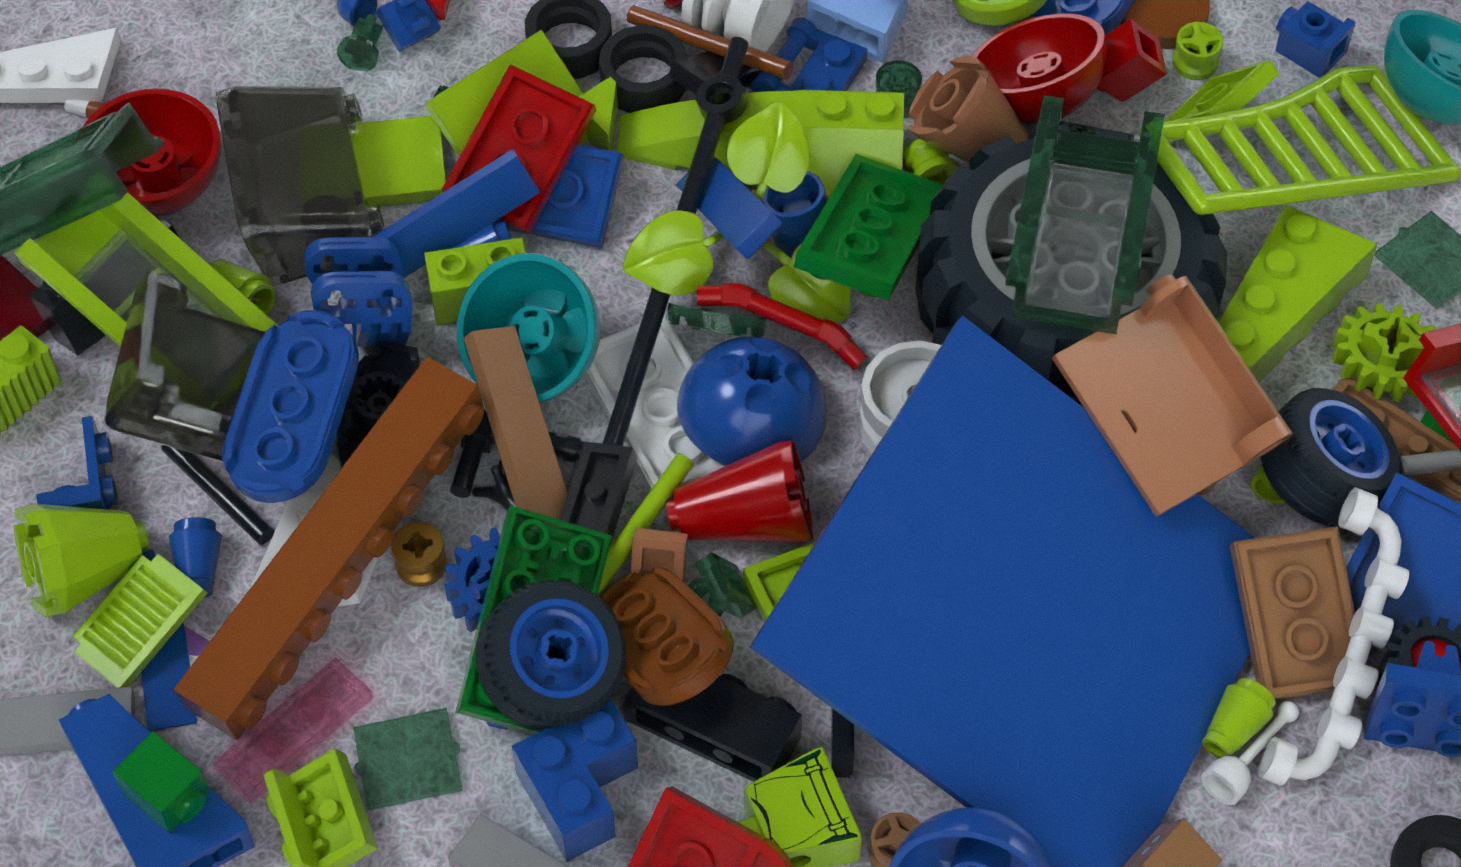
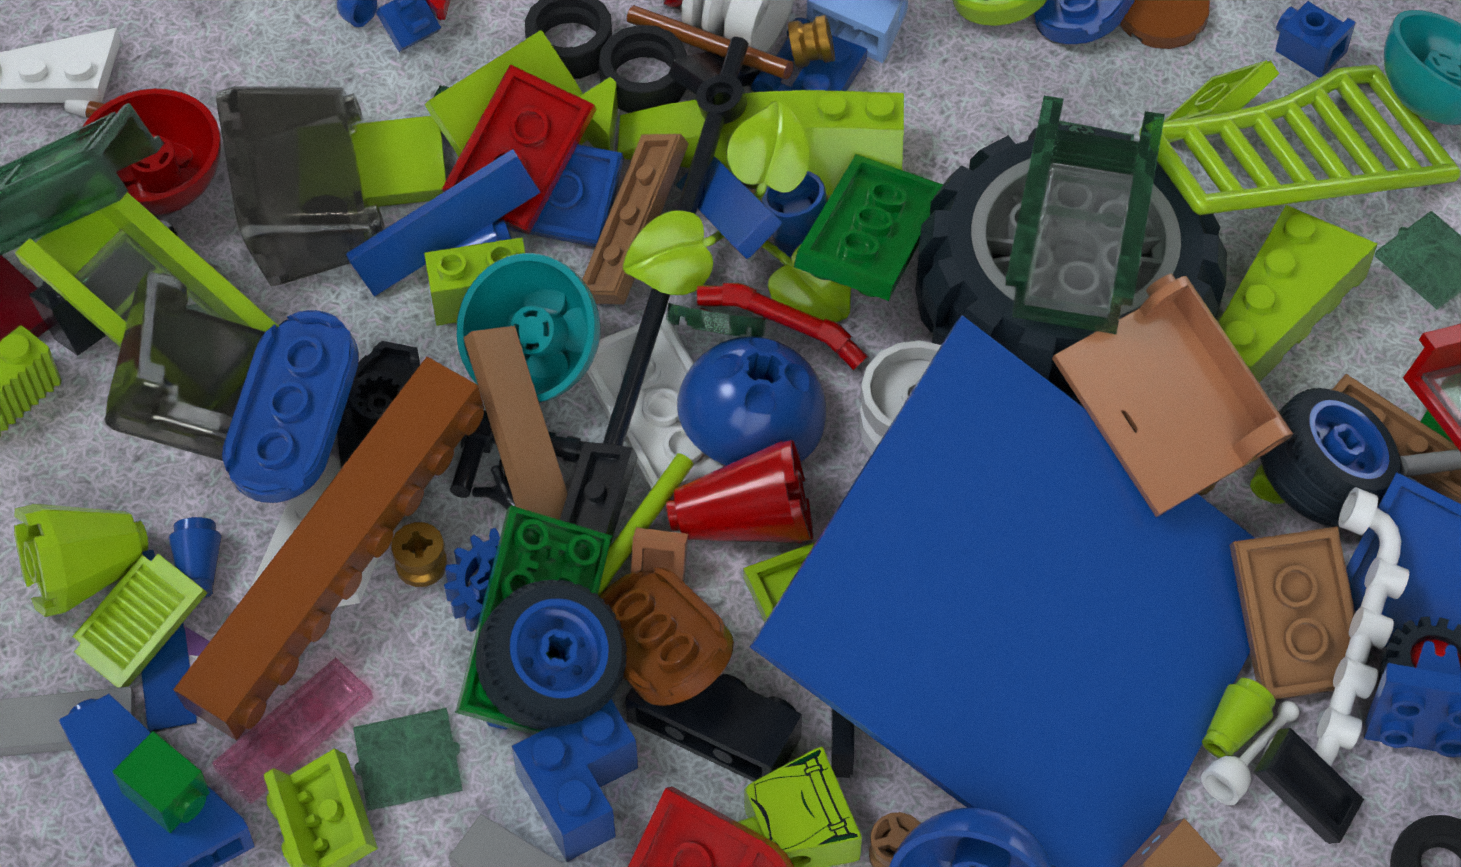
blue bracket [36,416,118,510] -> none
black bar [161,436,274,545] -> none
lime cone [210,259,277,315] -> none
blue piece [303,237,413,347] -> none
clear green piece [337,14,383,72] -> none
clear green tile [688,552,757,619] -> none
clear green wheel [875,60,922,118] -> none
lime wheel [903,138,959,184] -> none
nougat cone [909,55,1029,163] -> none
red piece [972,14,1107,124] -> none
red brick [1097,19,1167,102] -> none
lime wheel [1172,22,1223,80] -> none
lime gear [1331,303,1436,402] -> none
none -> medium nougat tile [583,134,689,305]
none -> pearl gold wheel [788,15,835,68]
none -> black tile [1254,728,1364,844]

